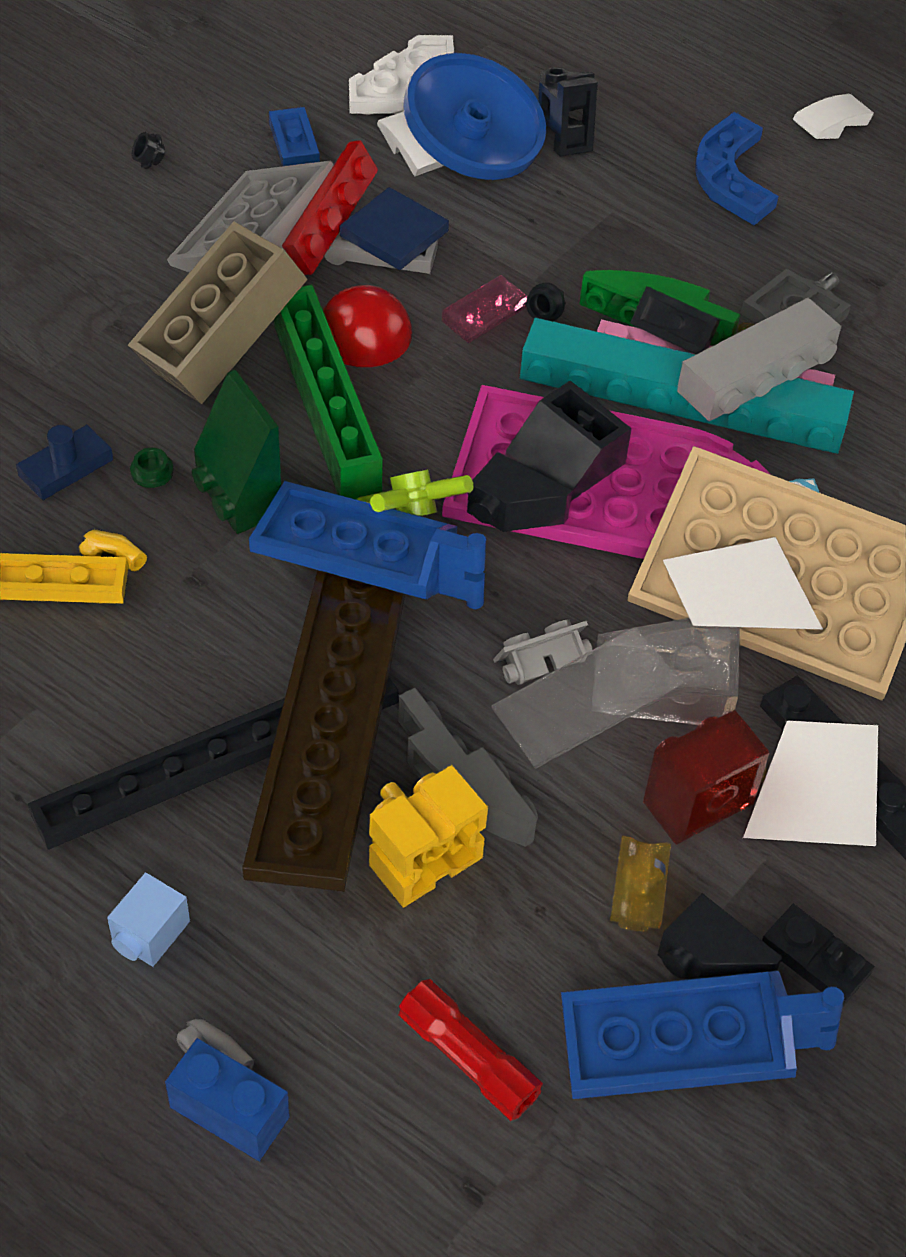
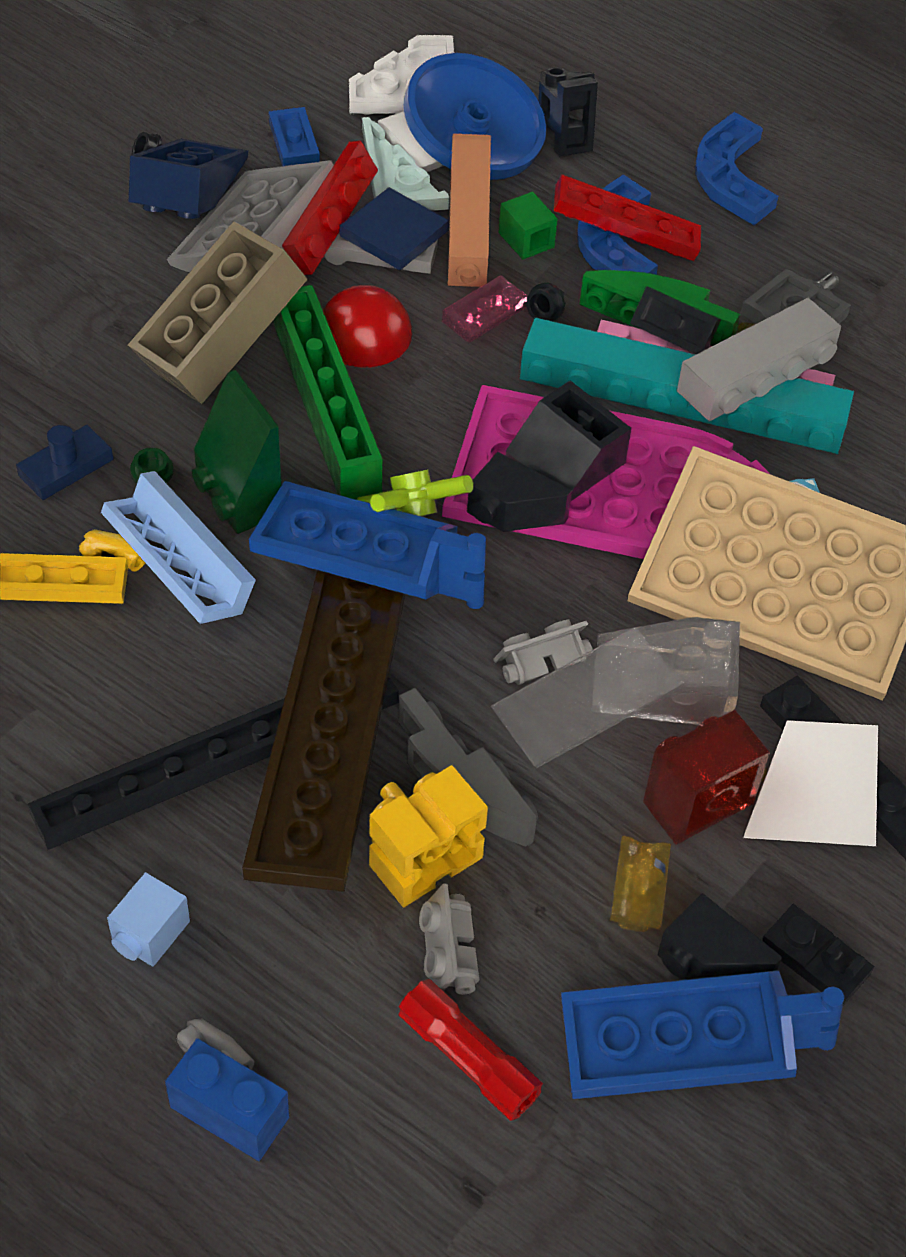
white sticker [663,537,823,630] -> none
white slope [793,94,874,139] -> none
none -> light blue fence [101,471,256,624]
none -> dark blue slope [129,138,248,219]
none -> light aqua wing [362,117,449,211]
none -> light grey hinge [419,883,480,994]
none -> nougat slope [448,133,491,287]
none -> green brick [498,192,558,260]
none -> red plate [553,174,701,261]
none -> blue plate [577,175,658,275]

